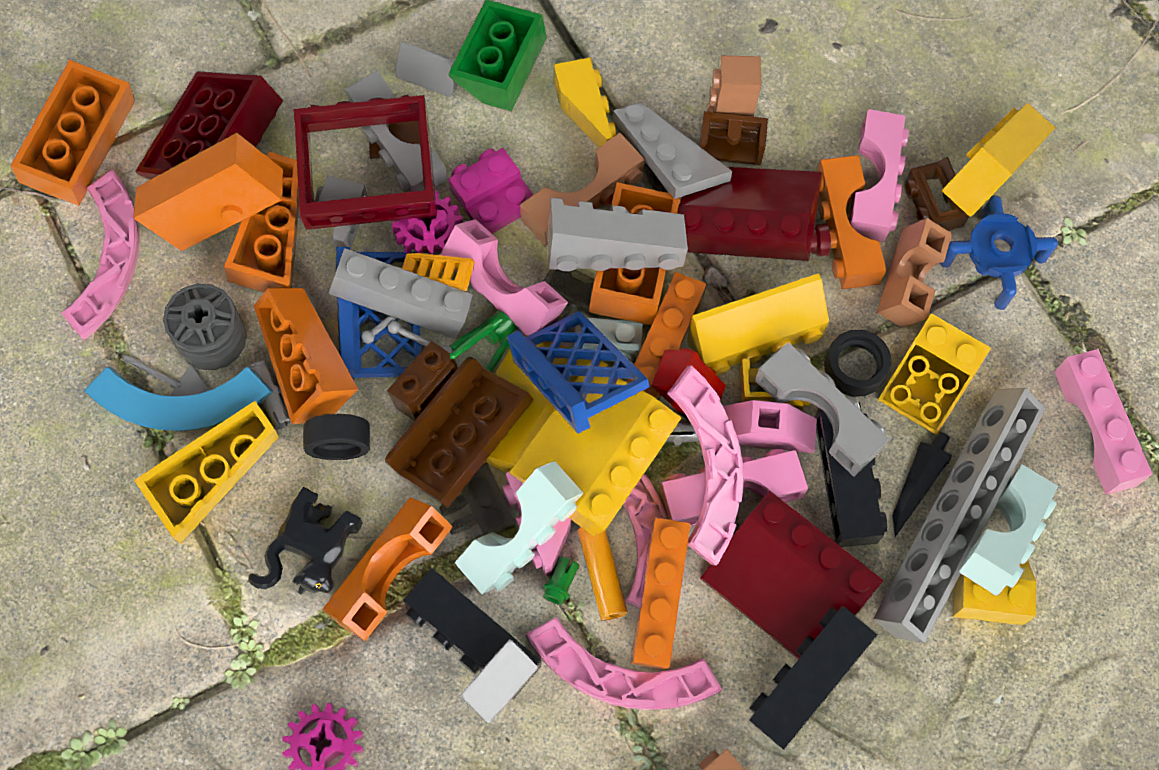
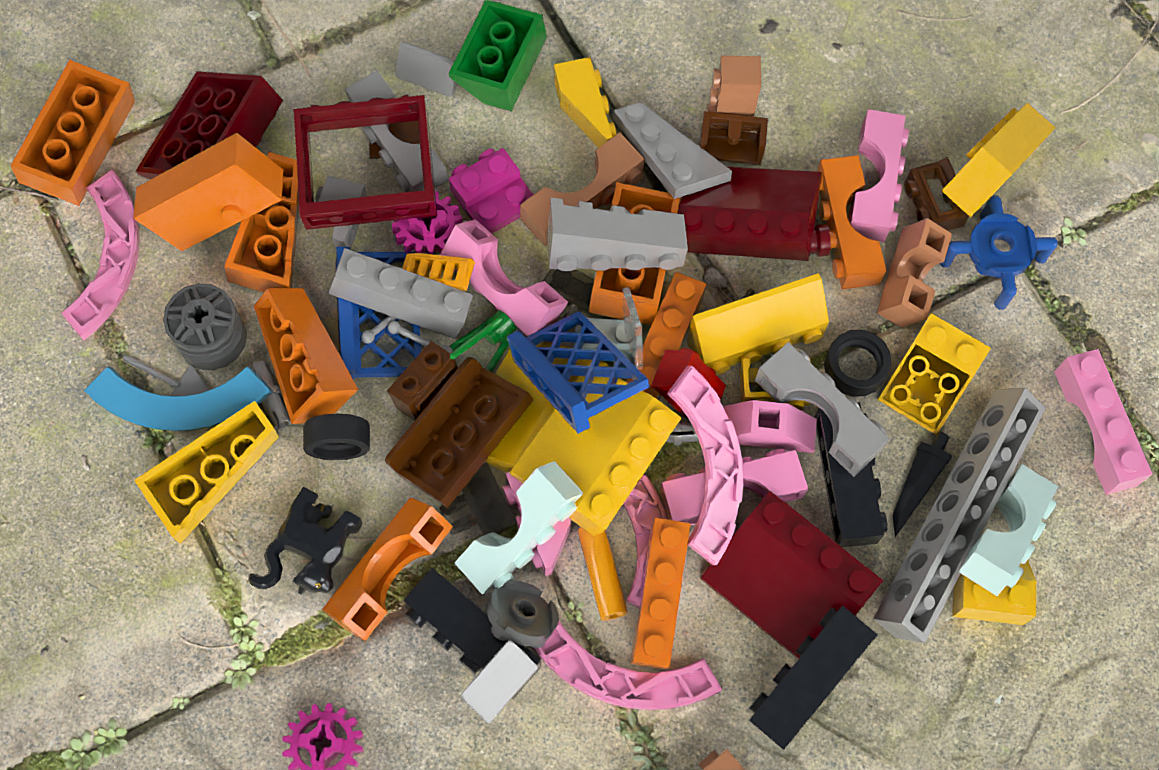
green pin [543,557,580,605] -> none
none -> dark grey plate [486,581,559,648]
none -> clear piece [622,287,643,370]

